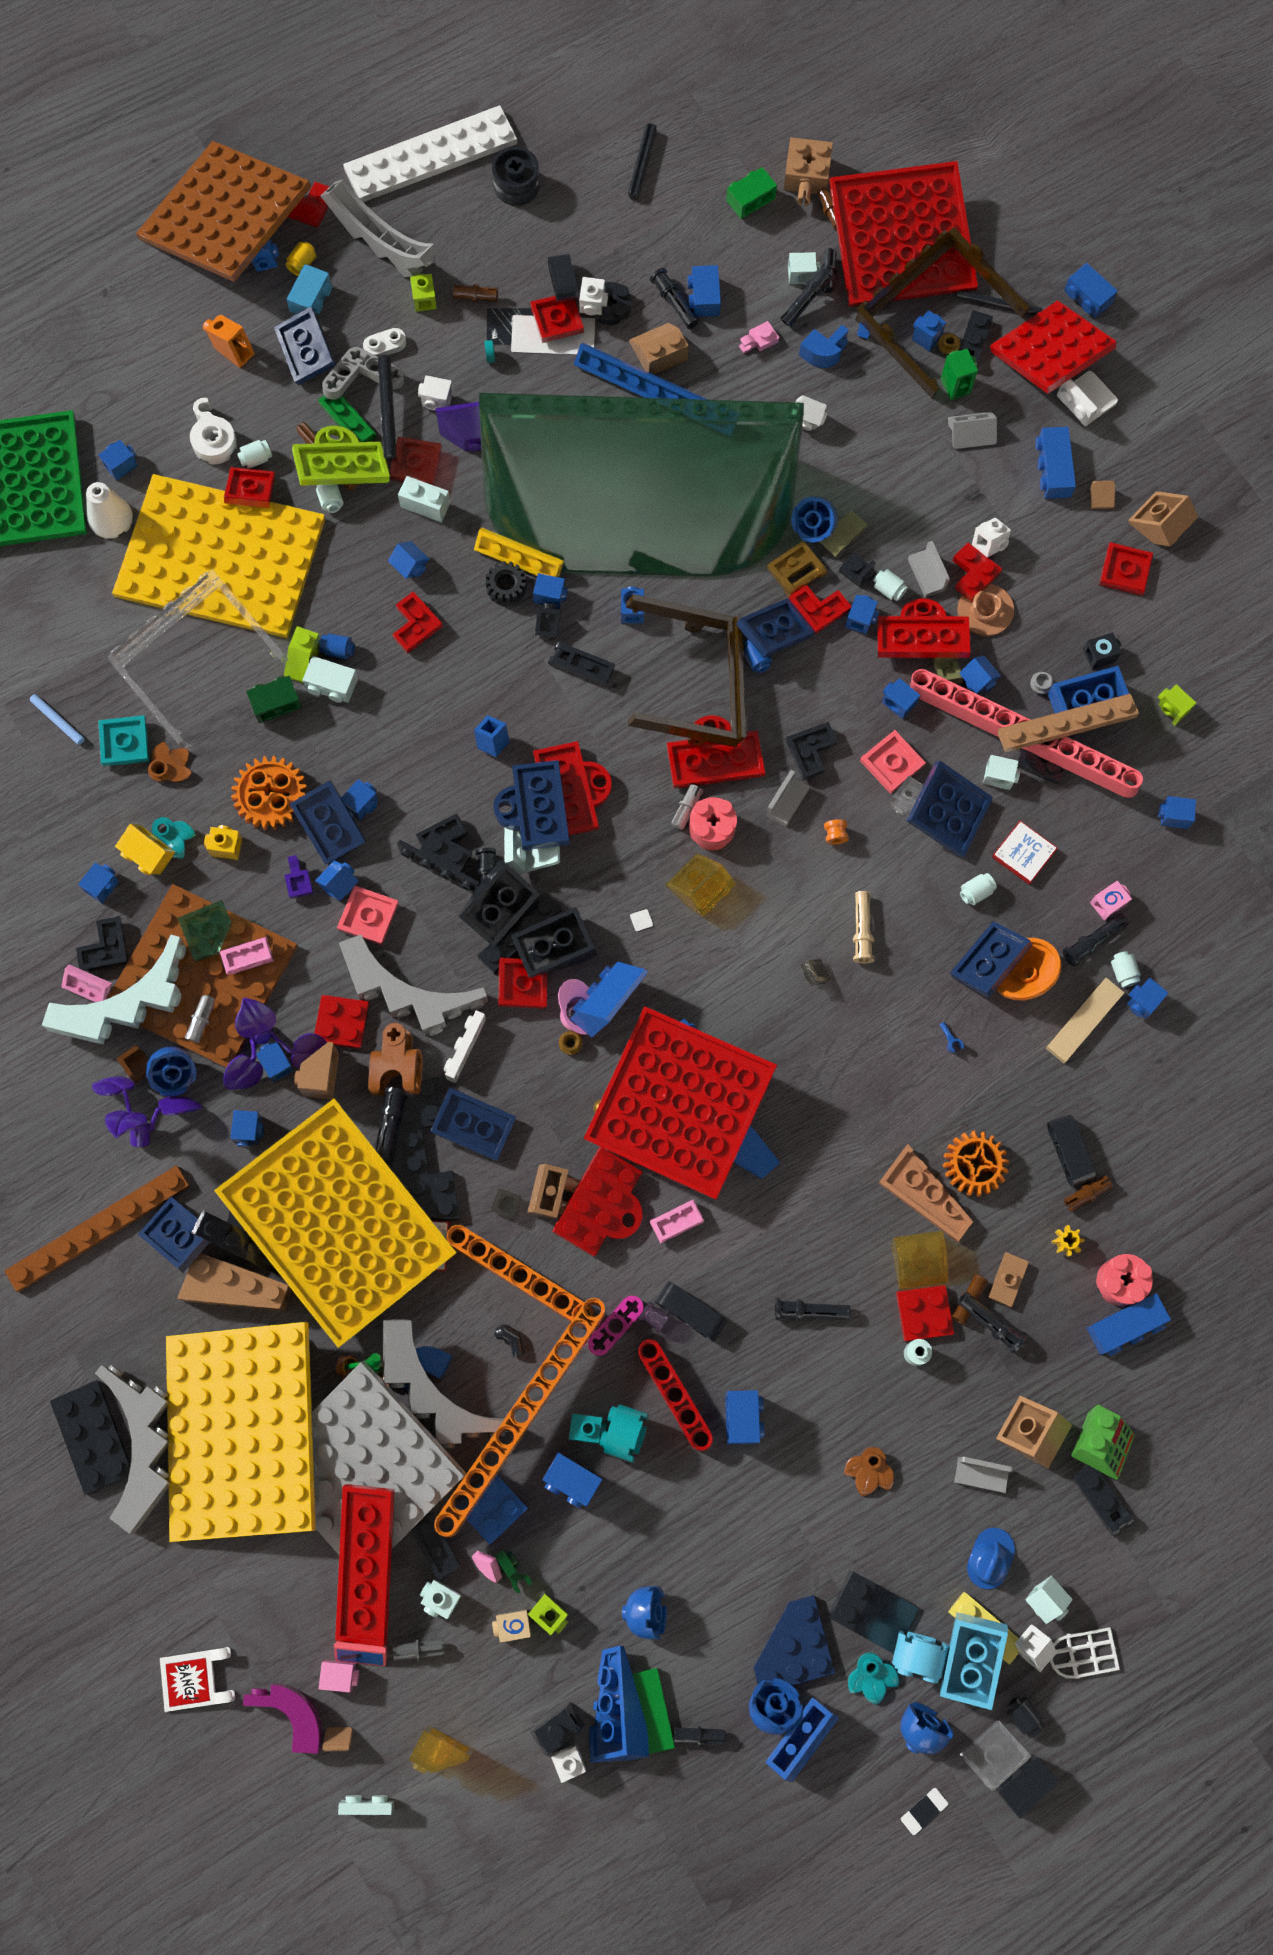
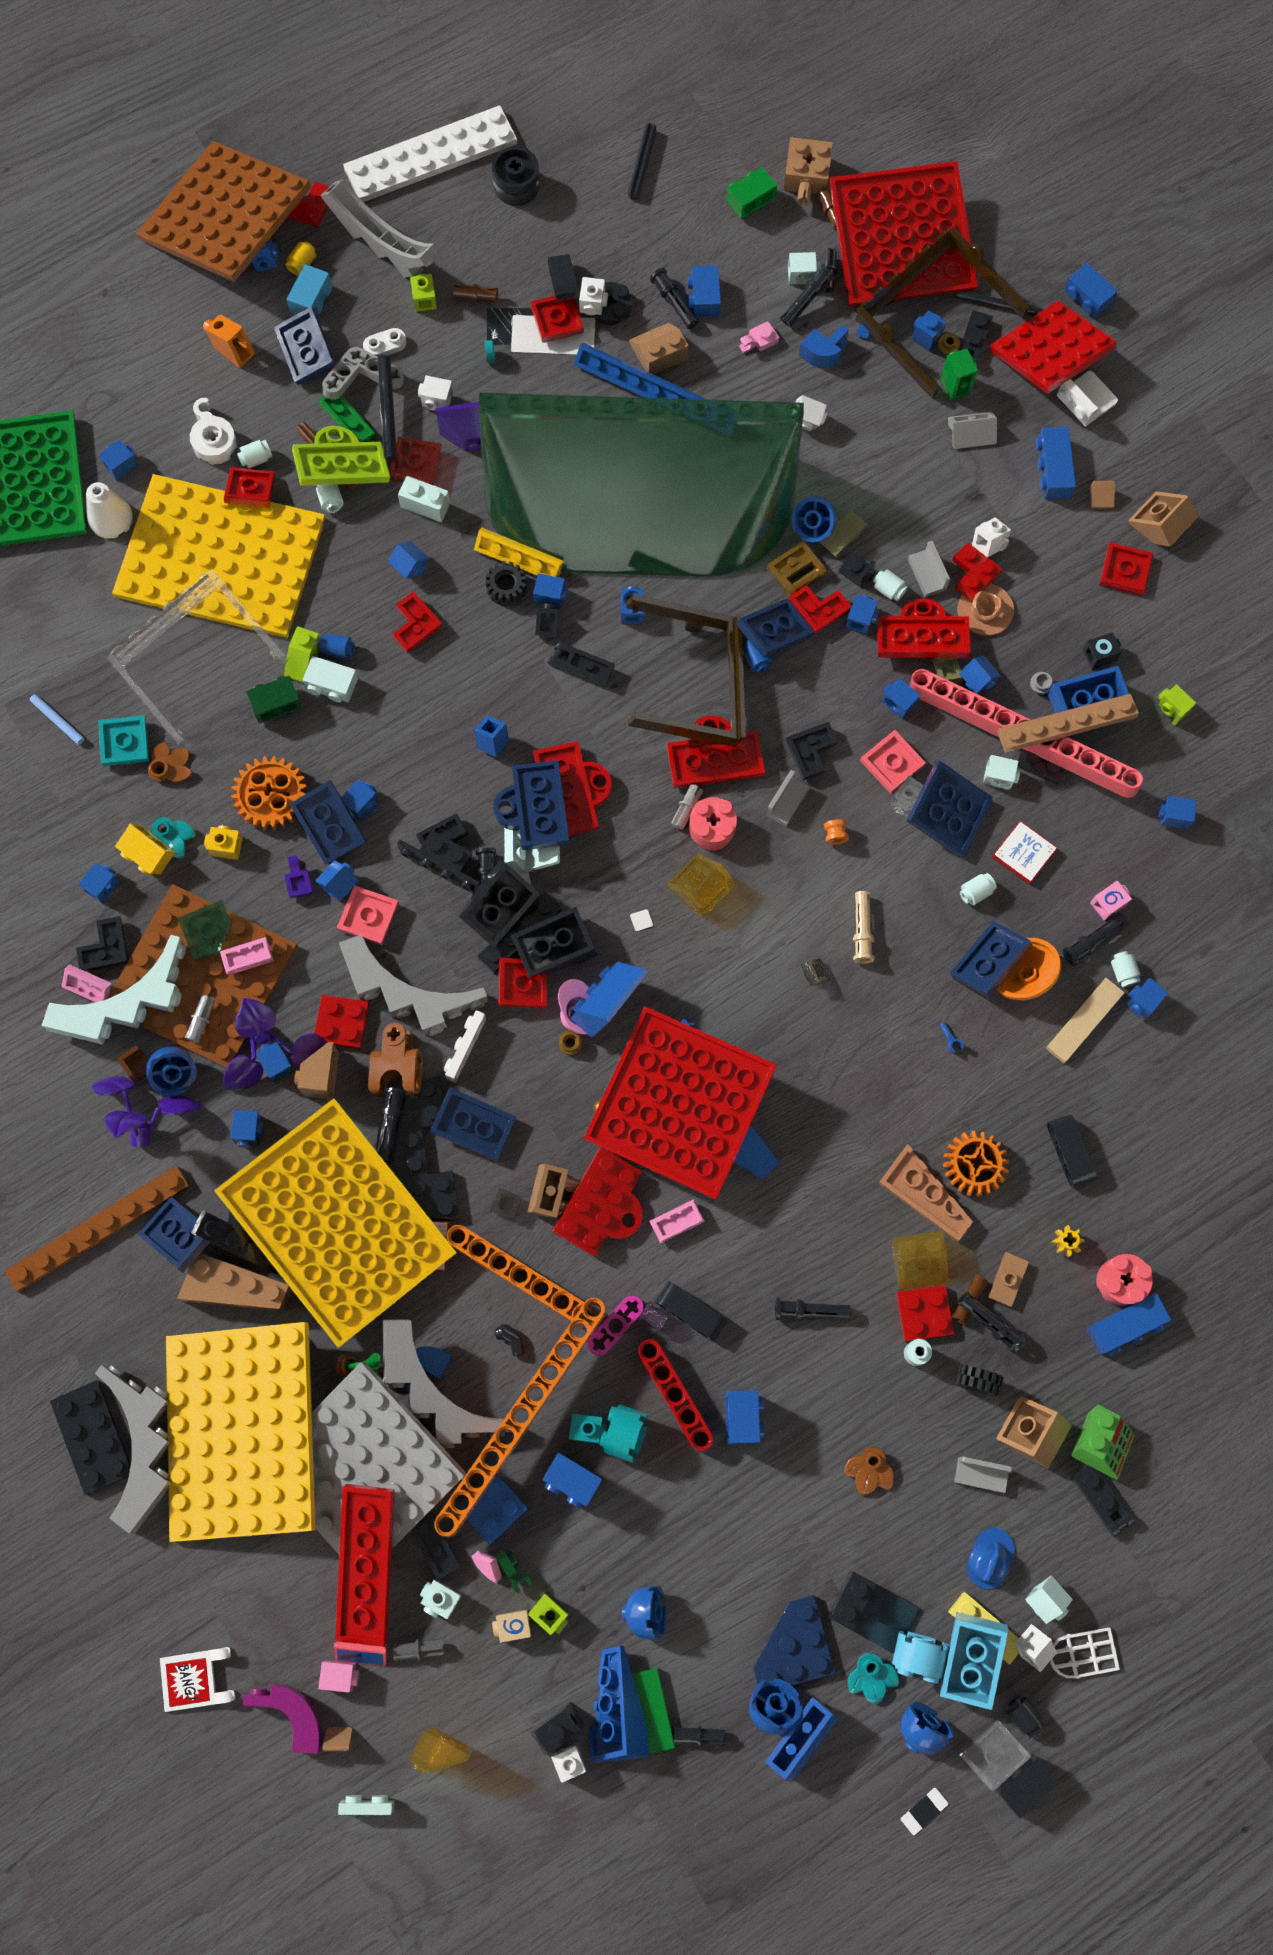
reddish brown pin [1063,1175,1113,1212] -> none
none -> black tyre [955,1364,1004,1397]

